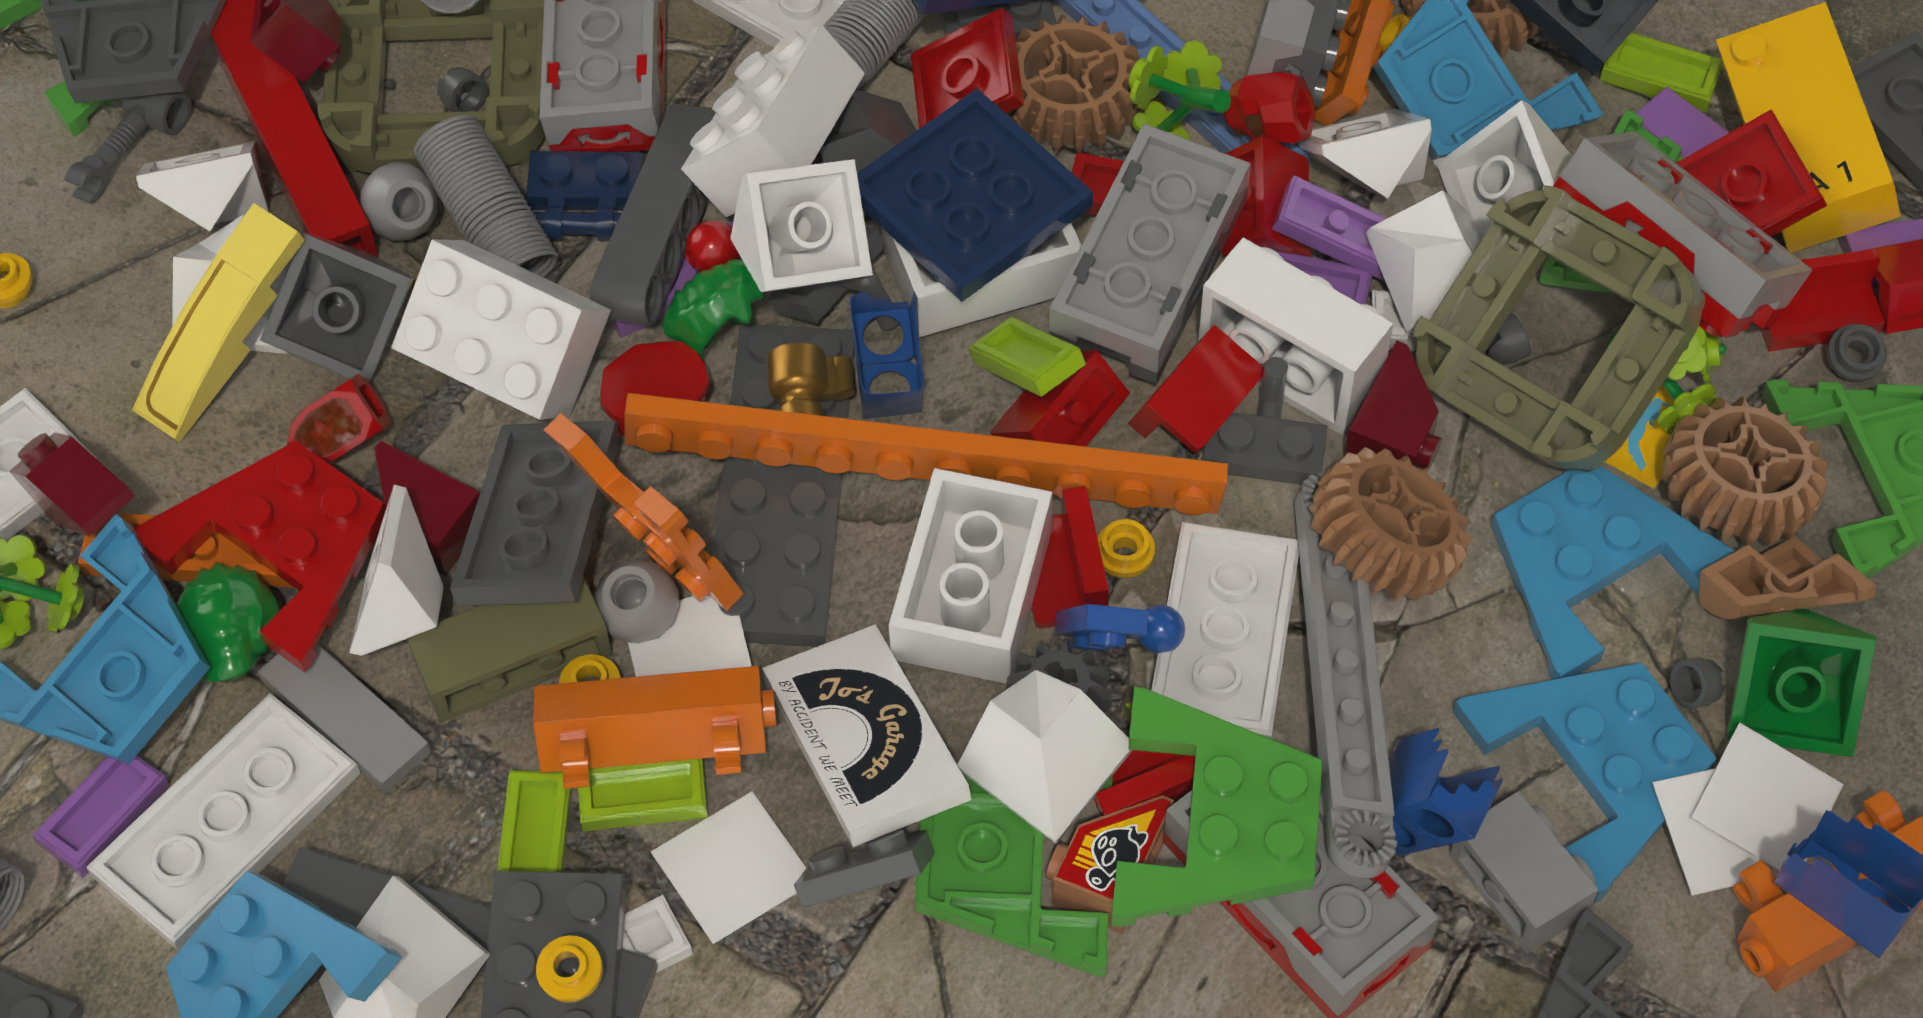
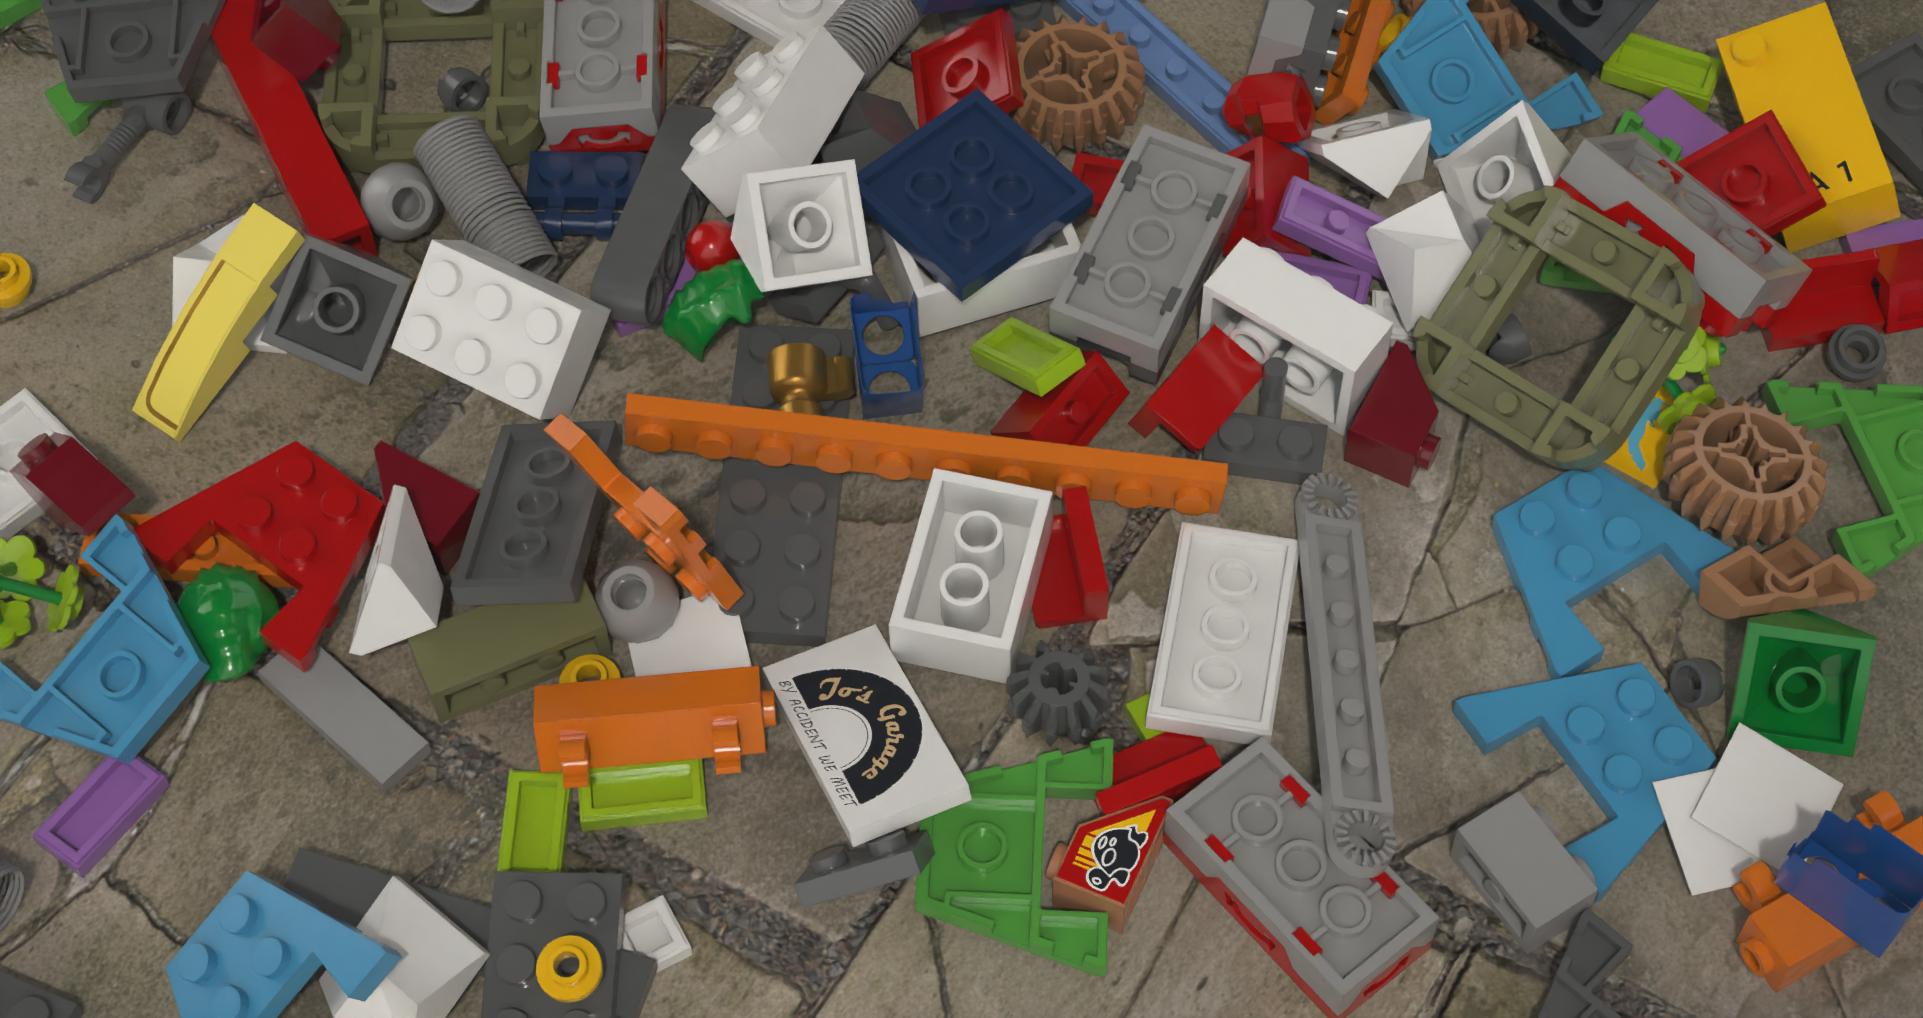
white tile [86,693,361,951] -> none
white slope [136,141,269,231] -> none
rock [287,374,392,462] -> none
red hat [600,341,711,453] -> none
white sticker [650,791,806,944] -> none
white slope [957,670,1133,845] -> none
blue plate [1055,604,1185,654] -> none
yellow plate [1097,519,1155,578] -> none
bright green wing [1111,687,1322,927] -> none
lime plant [1129,40,1231,140] -> none
medium nougat gear [1309,447,1472,601] -> none
blue piece [1388,728,1503,856] -> none

